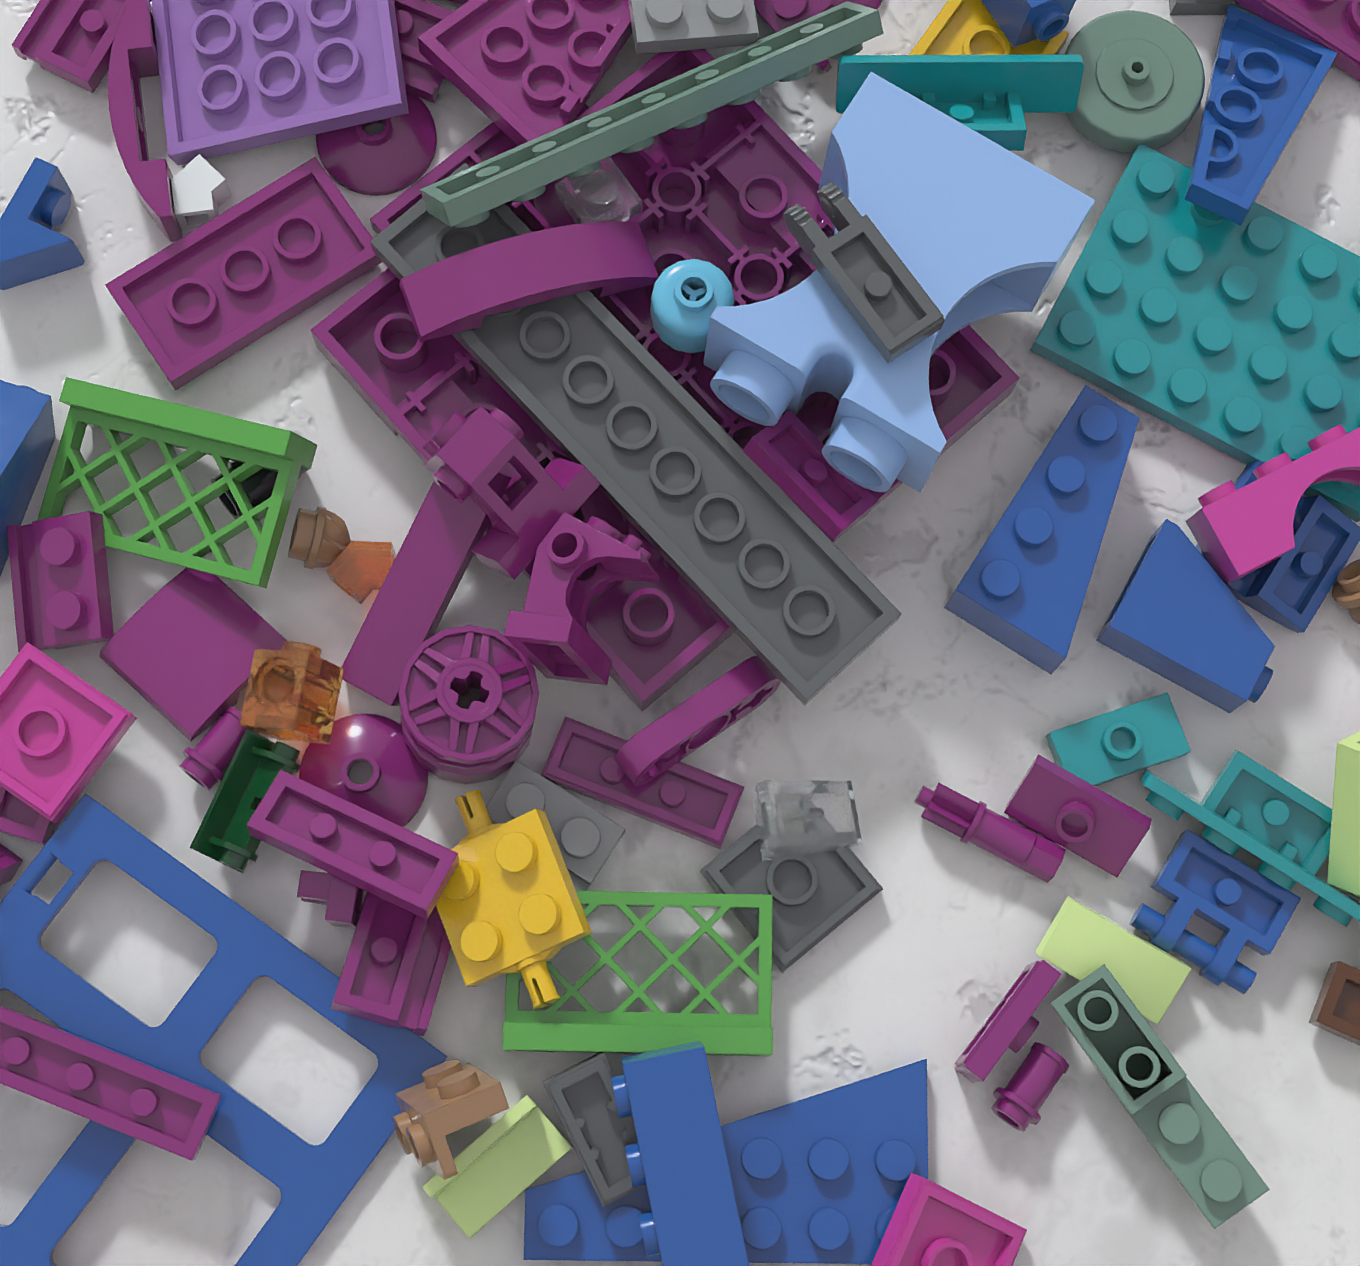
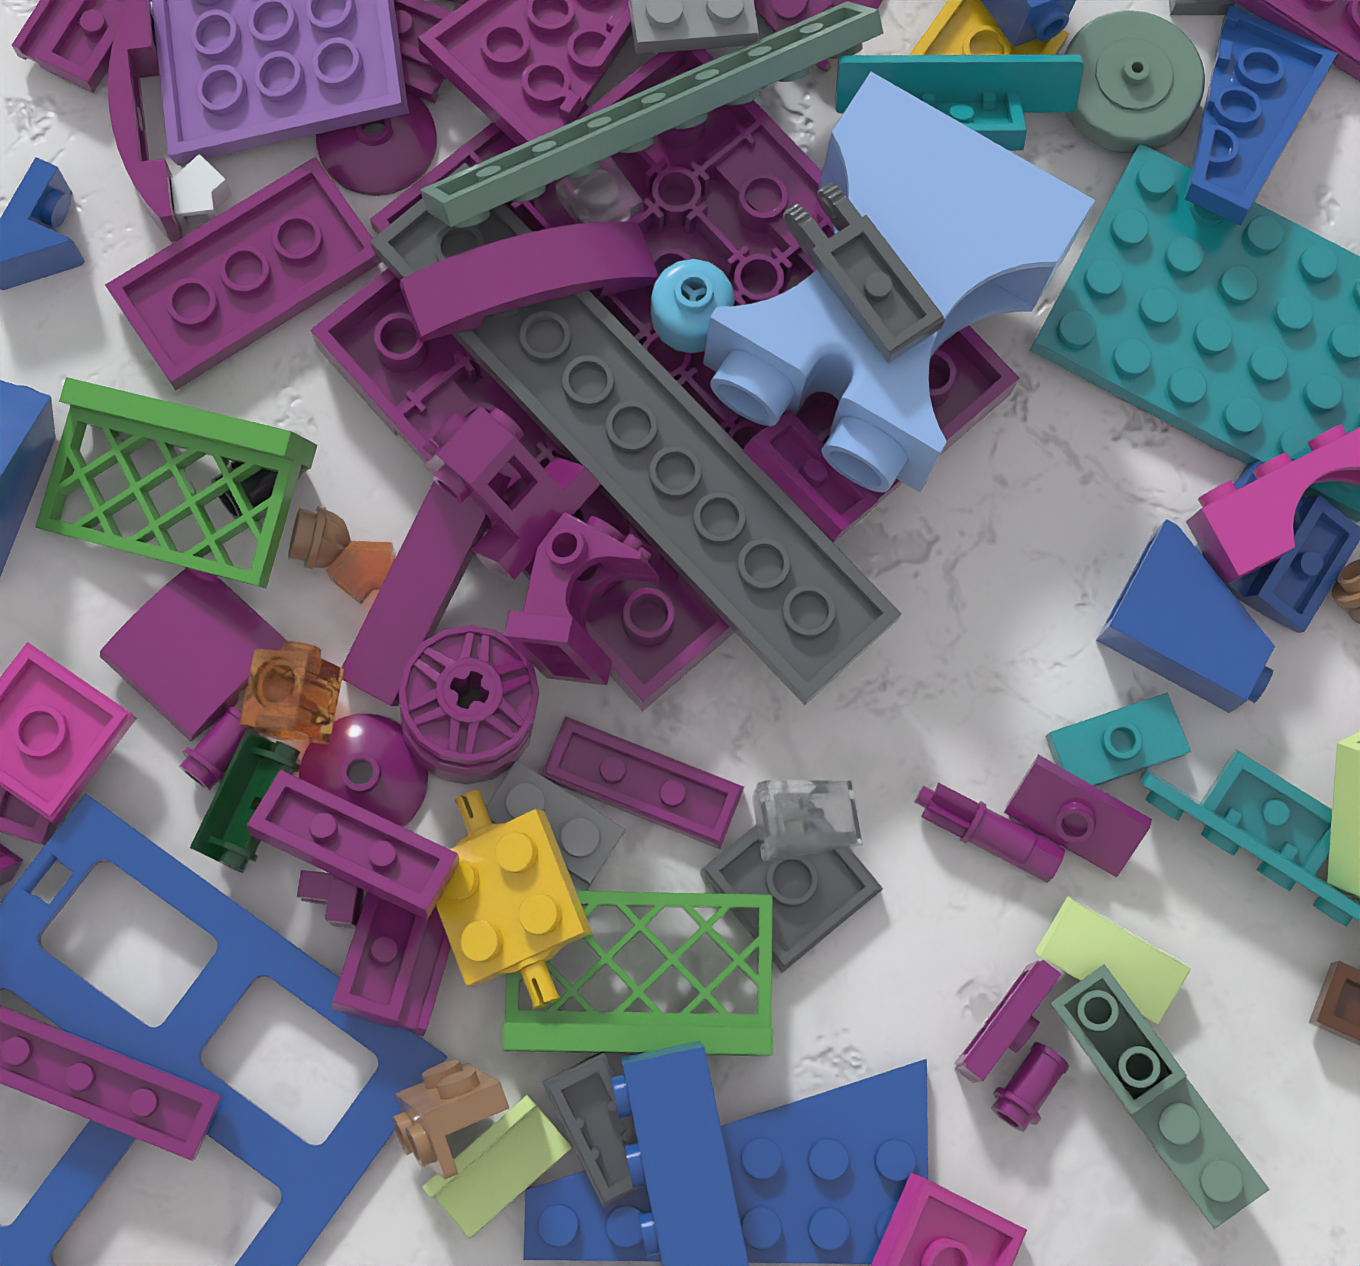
magenta plate [7,511,114,652] -> none
magenta beam [615,655,781,786] -> none
blue wedge [944,385,1139,674] -> none
blue plate [1129,829,1301,994] -> none

